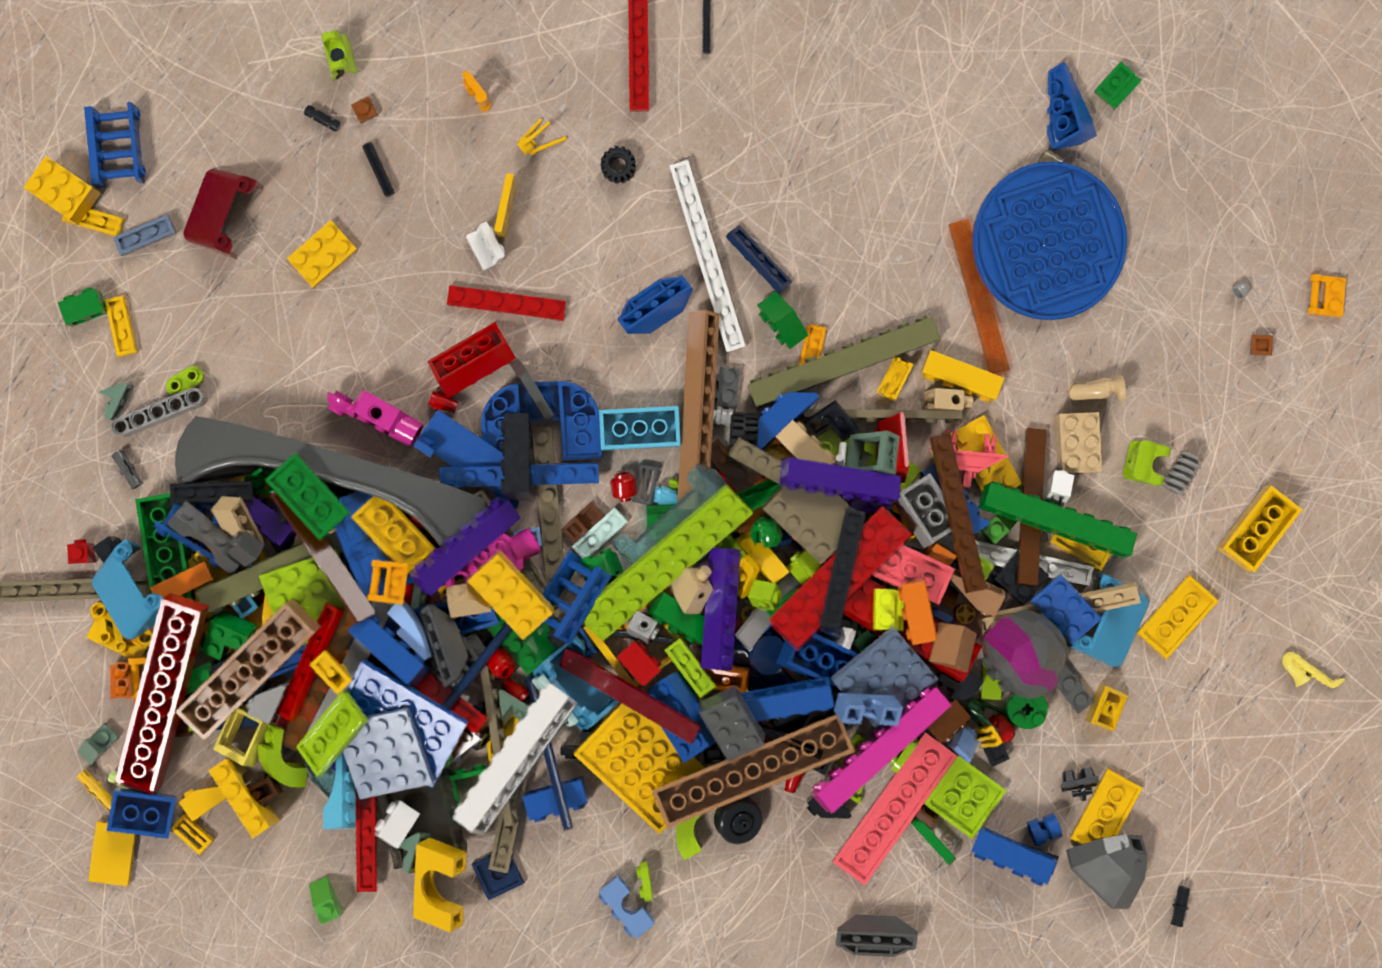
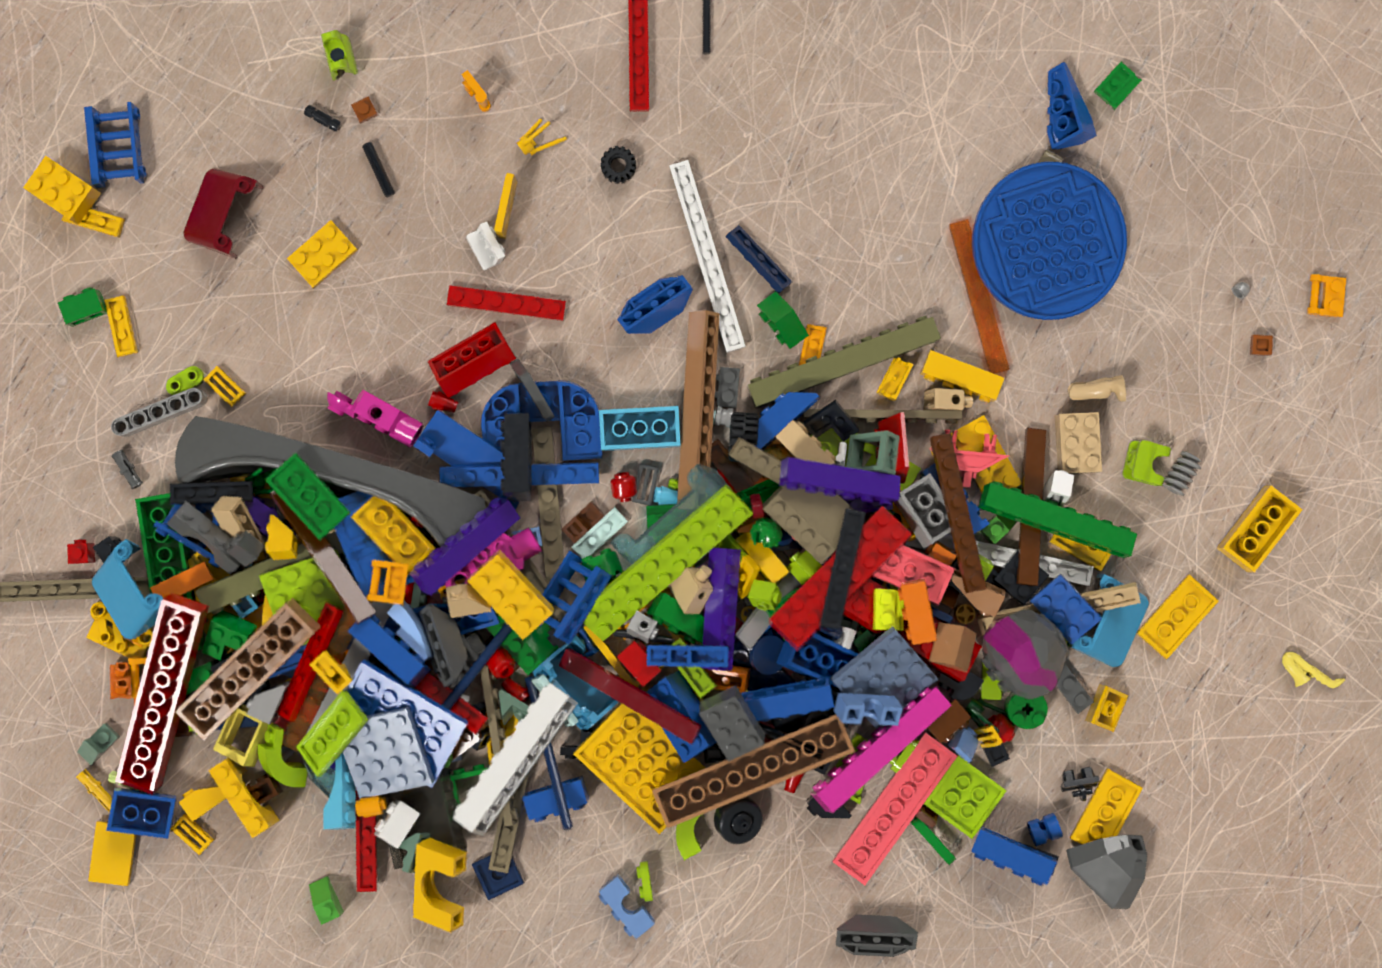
sand green slope [98,383,133,421] -> none
sand blue plate [113,214,177,256] -> none
black axle [1170,886,1190,927] -> none
none -> yellow tile [203,366,247,407]
none -> yellow slope [265,515,298,560]
none -> light orange brick [355,795,387,818]
none -> blue slope [647,645,728,667]
none -> dark red beam [749,494,764,519]

